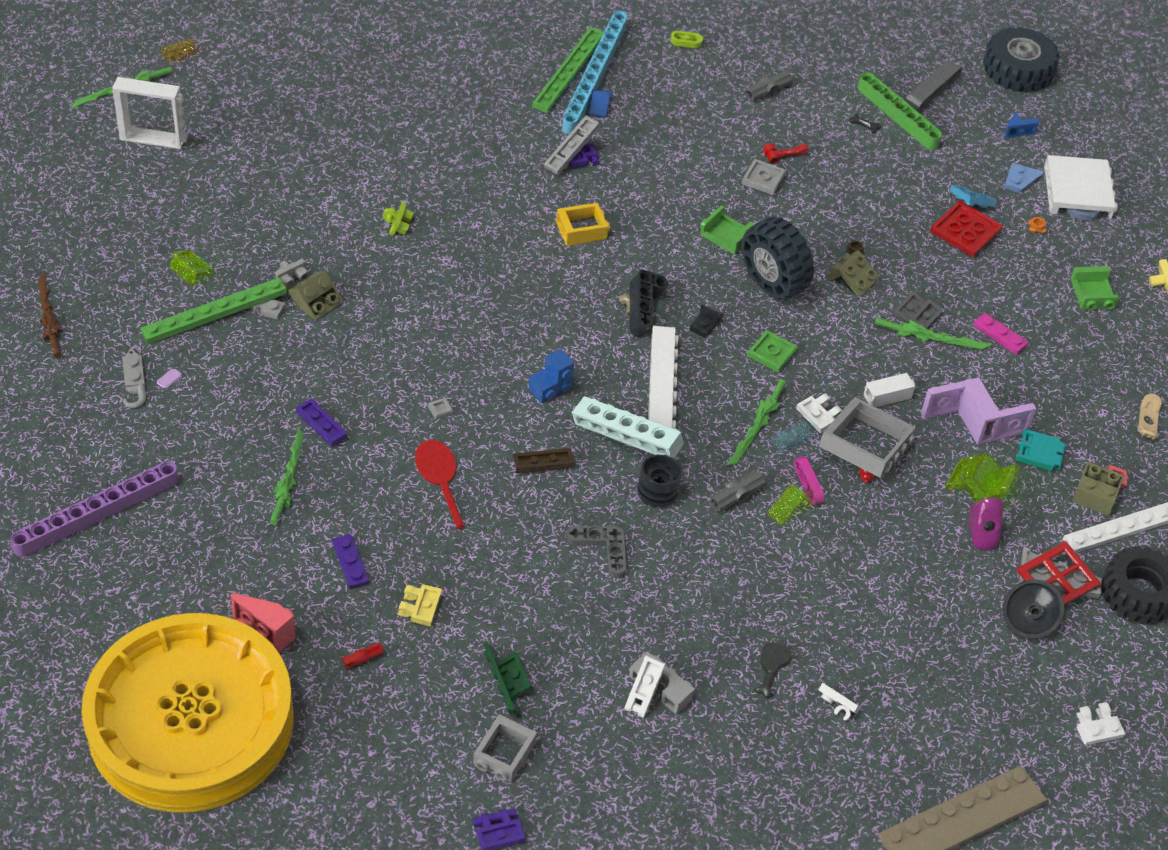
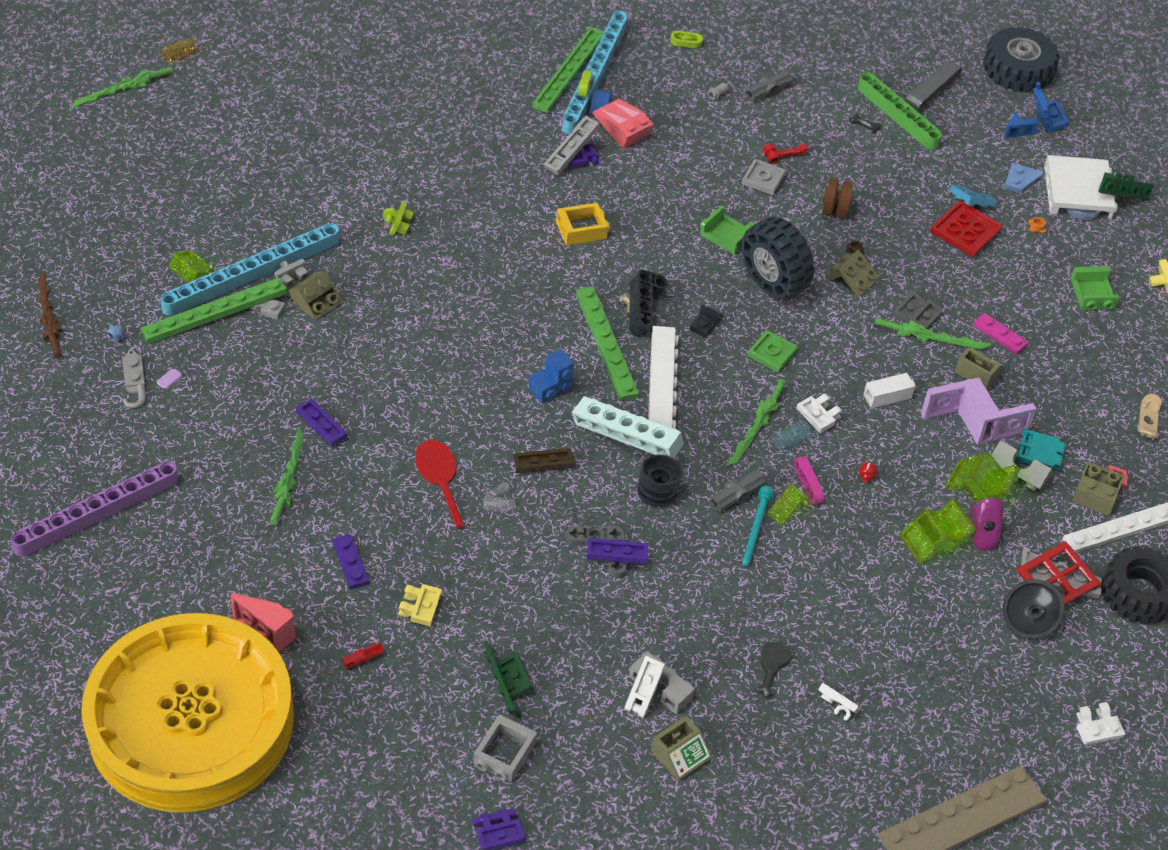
white window [112,77,187,149] -> none
light grey tile [428,398,453,420] -> none
light grey window [819,397,915,478] -> none
none -> medium blue plate [107,325,125,342]
none -> medium azure beam [160,223,339,316]
none -> clear plant [482,480,515,512]
none -> bright green plate [576,286,639,402]
none -> lime beam [578,70,593,97]
none -> dark purple plate [586,538,648,564]
none -> coral slope [592,99,653,149]
none -> olive slope [651,716,712,782]
none -> light grey pin [708,83,728,100]
none -> teal piece [742,486,775,566]
none -> reddish brown wheel [822,178,854,219]
none -> clear neon green bracket [899,499,976,564]
none -> olive slope [955,347,1005,390]
none -> light grey arch [989,441,1053,491]
none -> blue plate [1033,82,1069,133]
none -> dark green bracket [1098,171,1154,201]

